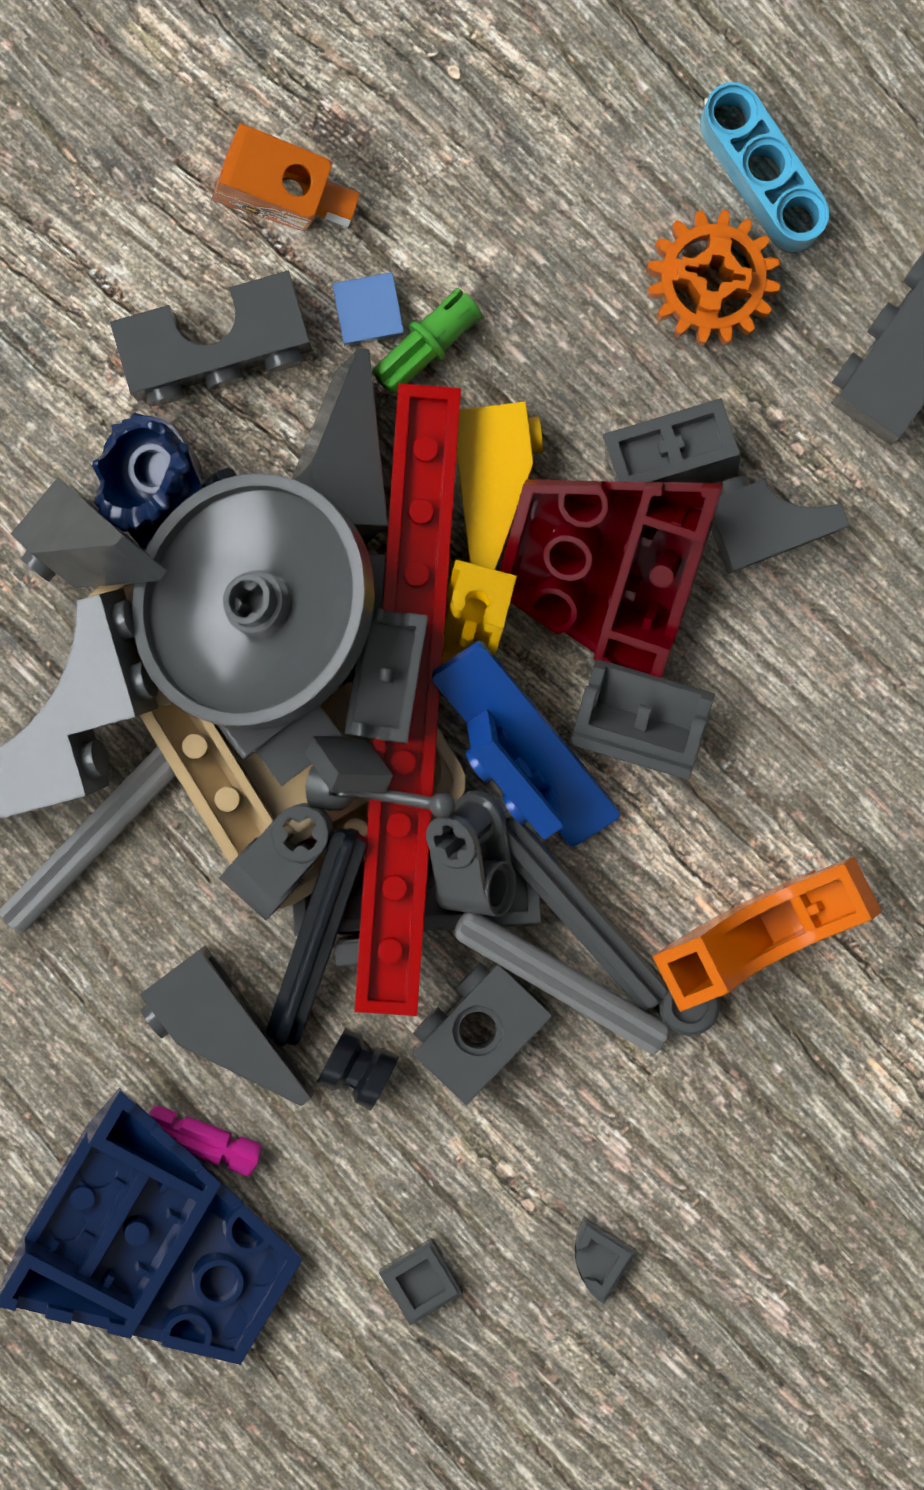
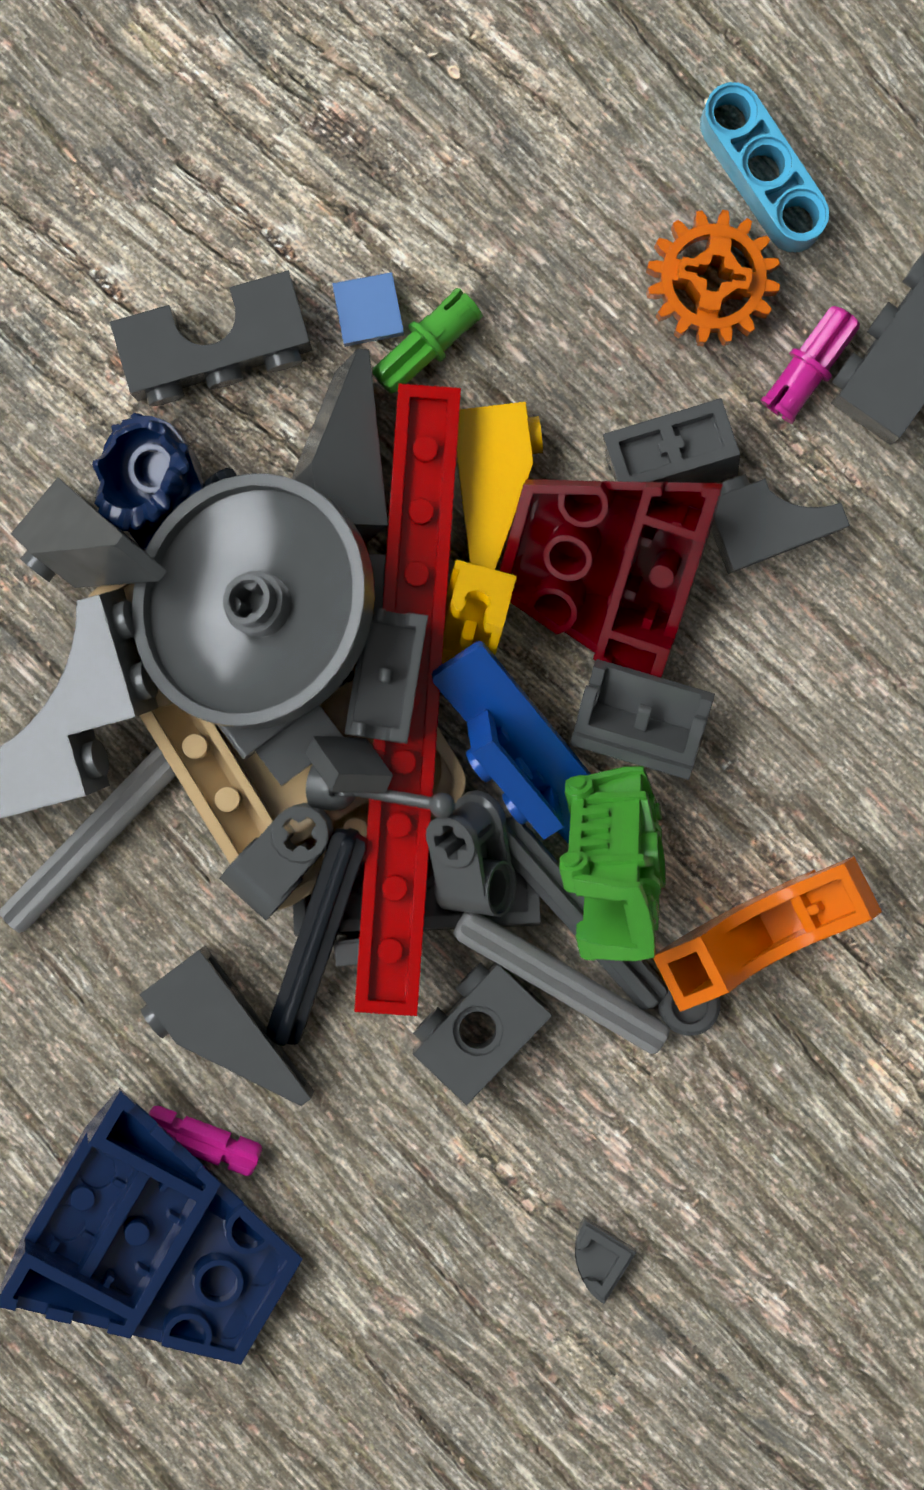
orange torso [211,123,360,231] -> none
black wheel [317,1027,400,1111] -> none
dark grey tile [379,1238,463,1326] -> none
none -> bright green piece [559,766,666,961]
none -> dark pink axle [760,306,860,424]

